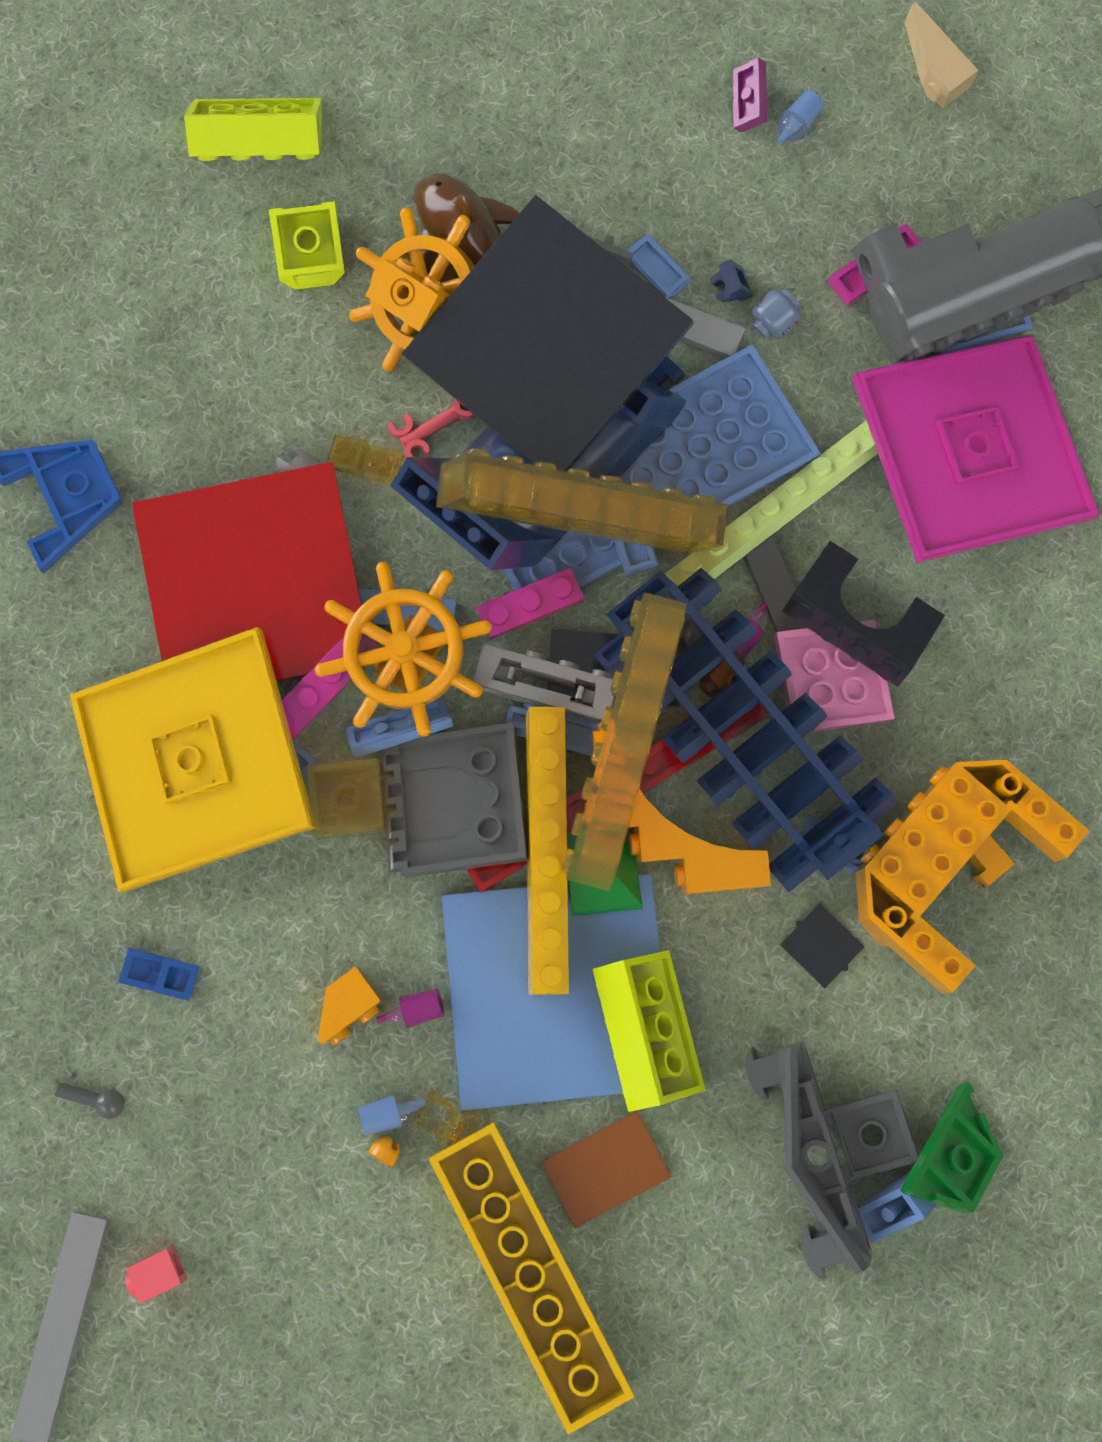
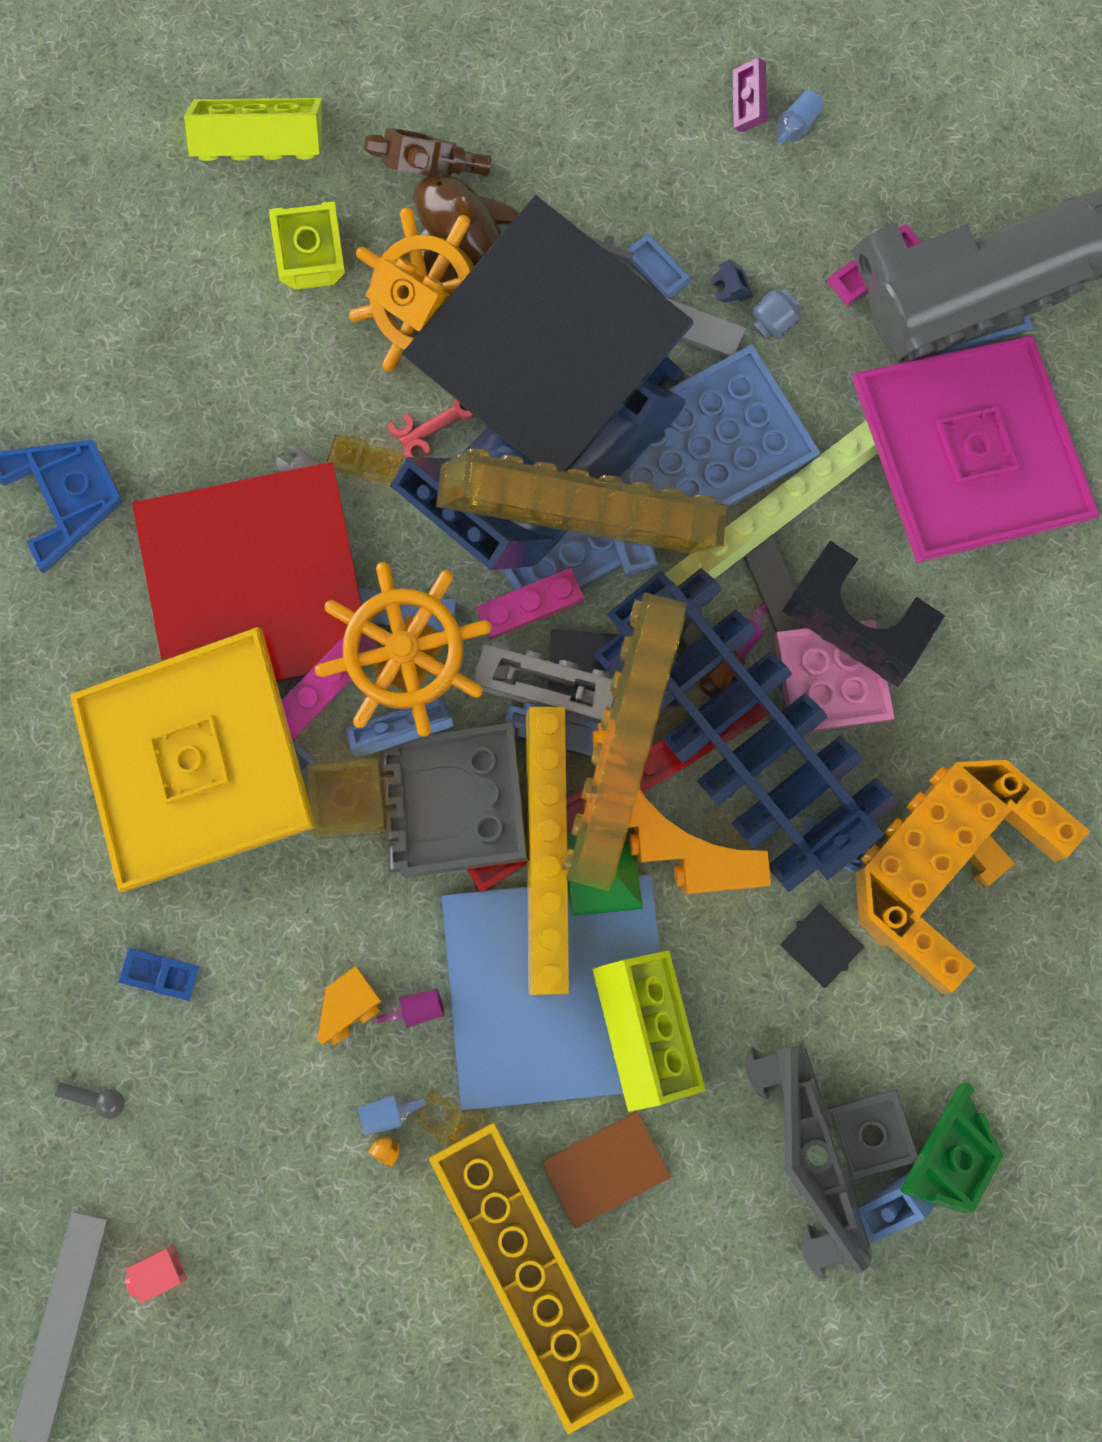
tan slope [905,2,979,108] -> none
none -> reddish brown piece [364,128,491,177]

